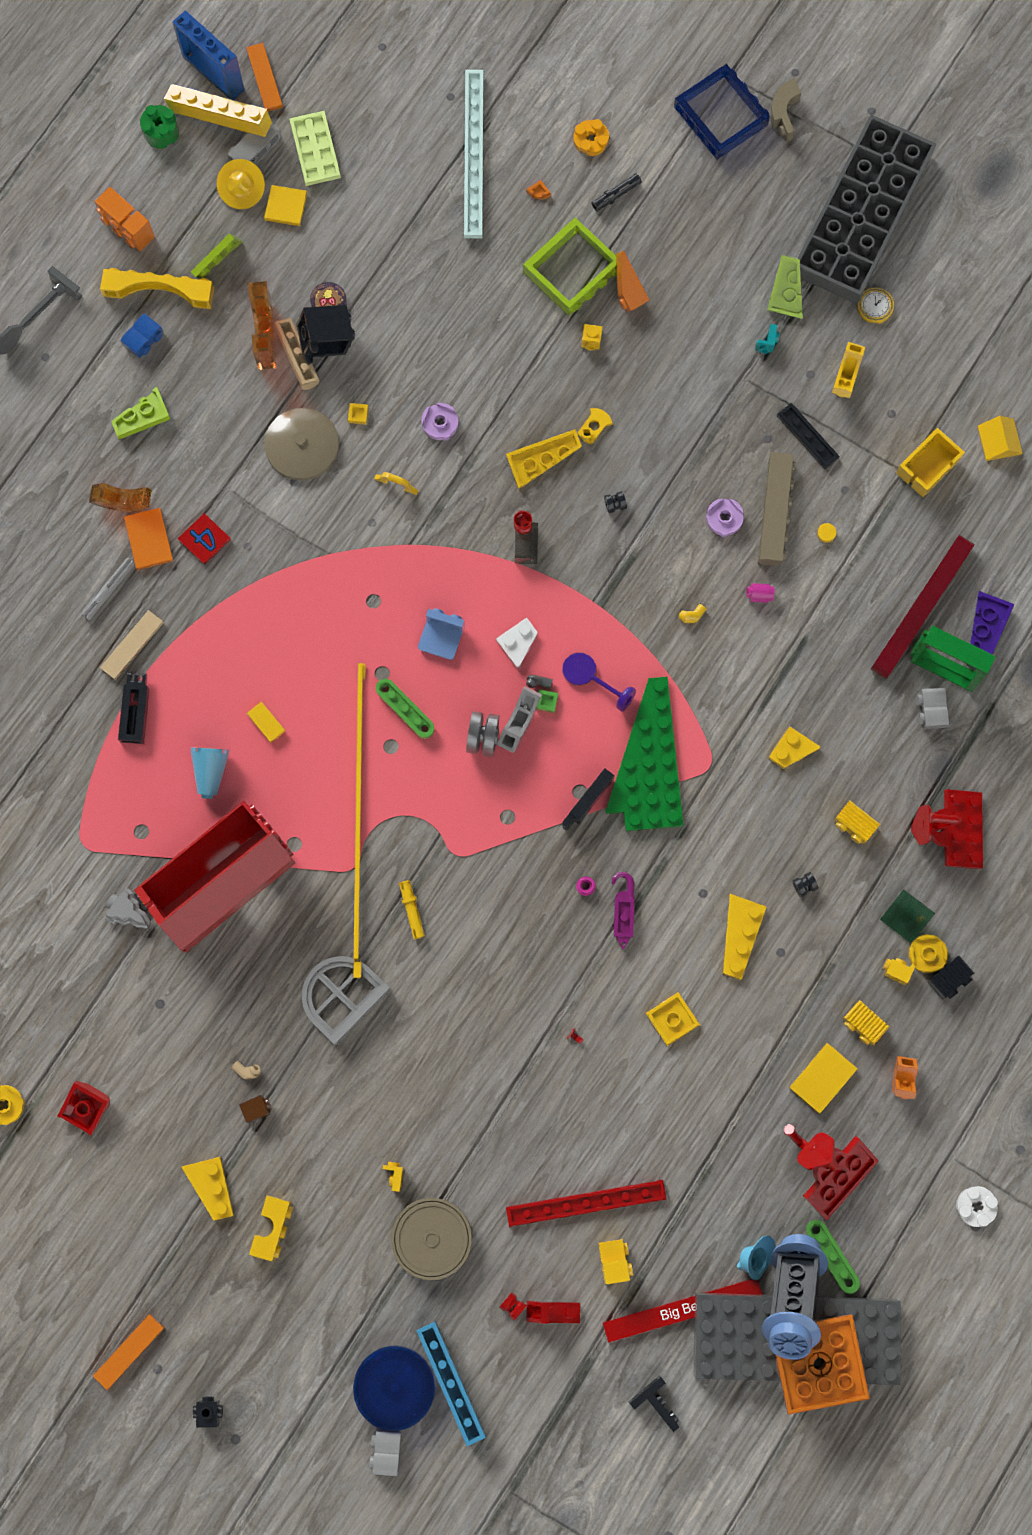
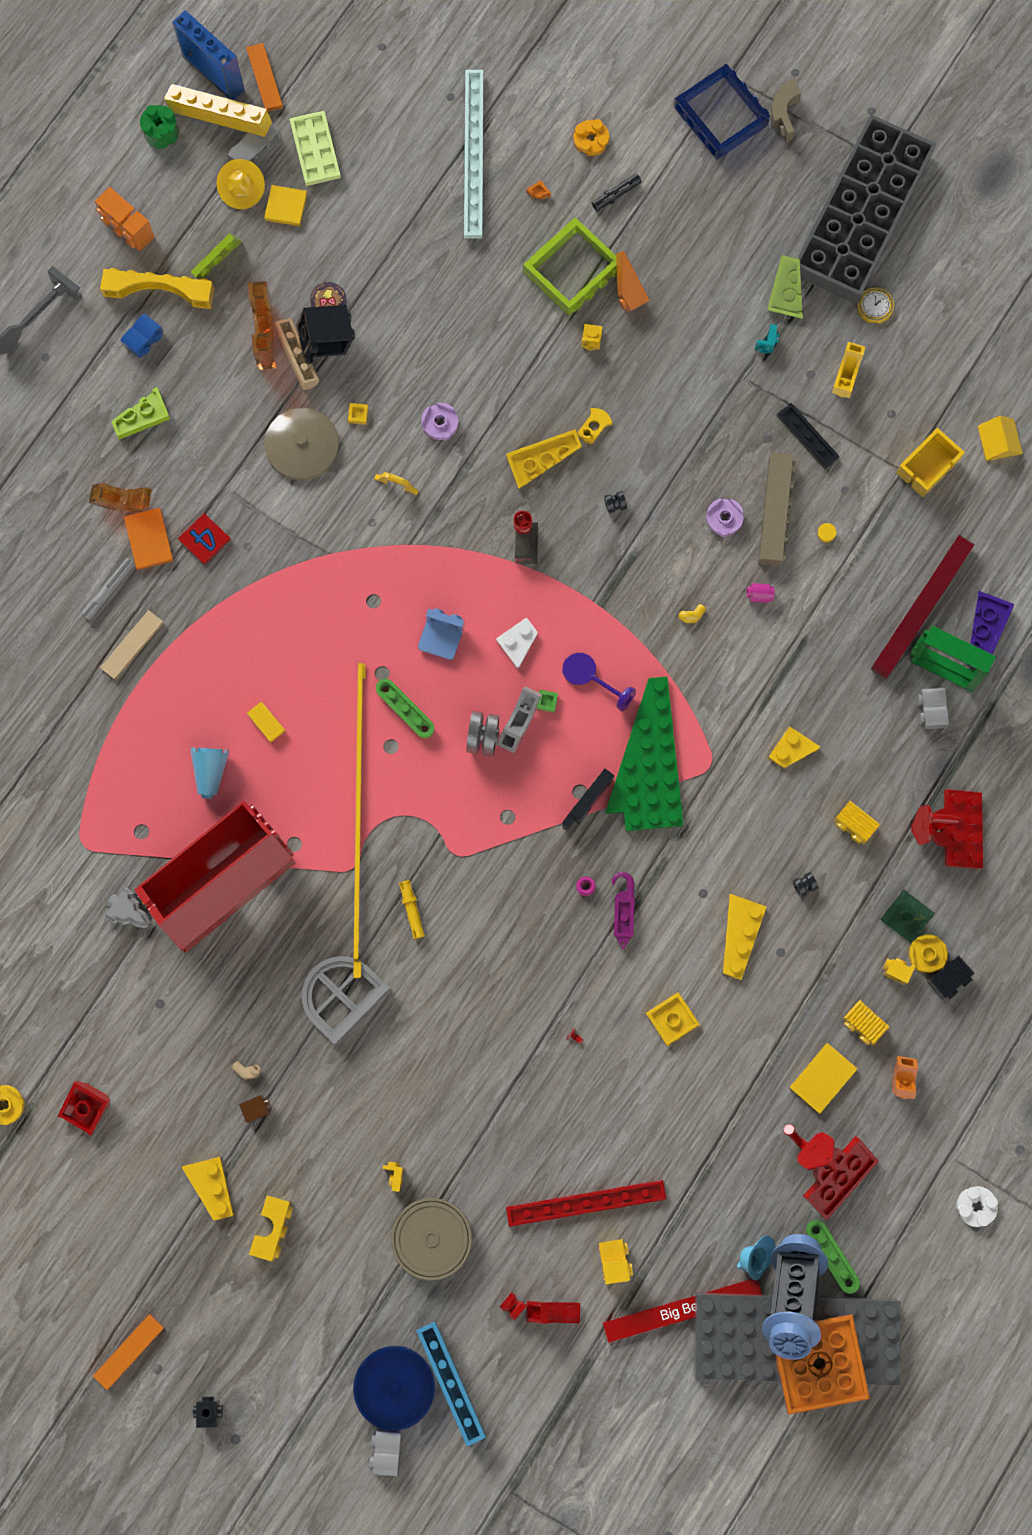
black hinge [118,672,149,744] -> none
dark grey arm [526,675,553,689] -> none
black bracket [628,1375,679,1432] -> none

